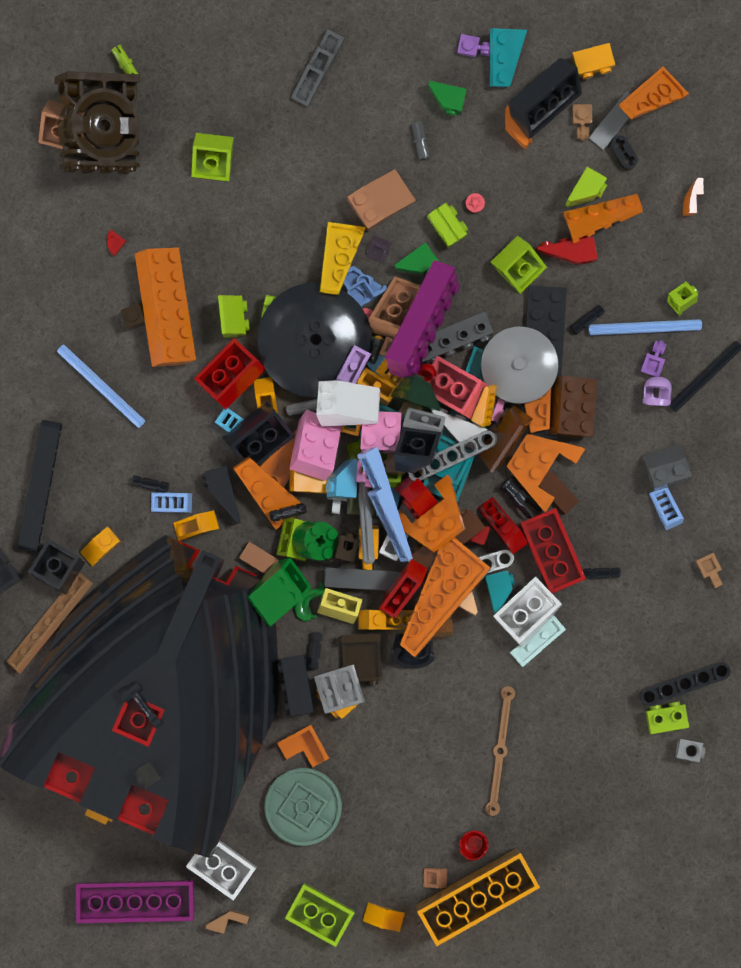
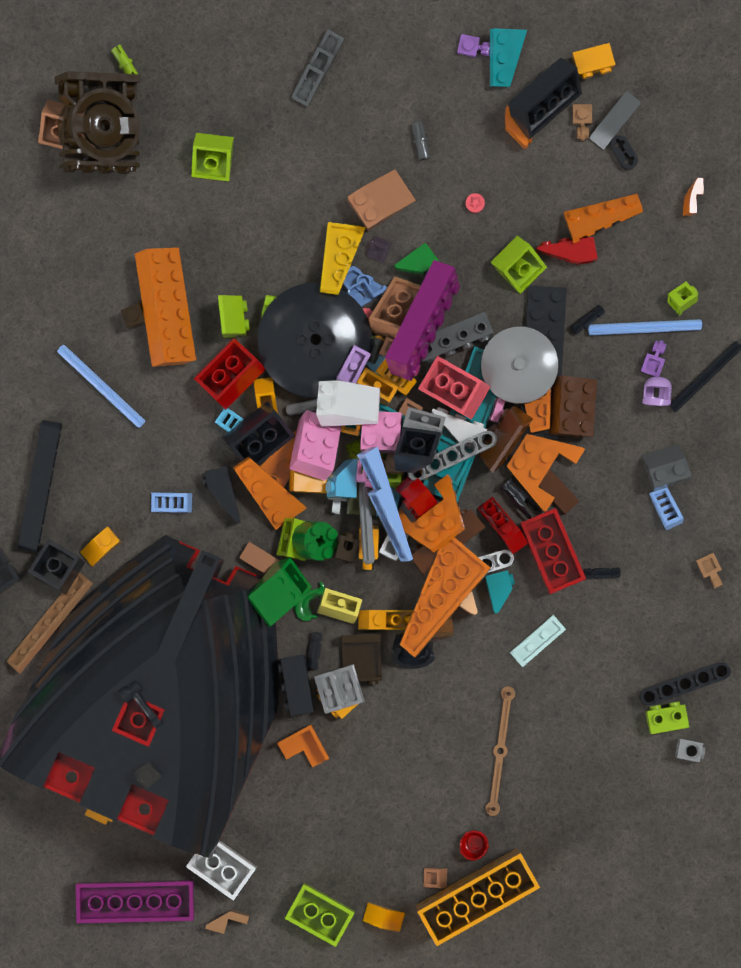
red tile [107,230,126,257] -> none
black axle [131,475,169,493] -> none
light orange slope [173,510,219,541] -> none
sand green plate [265,768,342,846] -> none
black axle [269,503,307,522] -> none
dark grey slope [323,568,401,591] -> none
red brick [379,559,428,618] -> none
clear green slope [391,374,440,411] -> none
red plate [418,364,437,381] -> none
lime brick [427,203,468,249] -> none
green slope [428,81,467,116] -> none
red slope [469,526,490,546] -> none
light orange slope [471,384,497,427] -> none
white slope [493,577,562,647] -> none
lime slope [565,167,607,207] -> none
orange wing [618,66,689,120] -> none

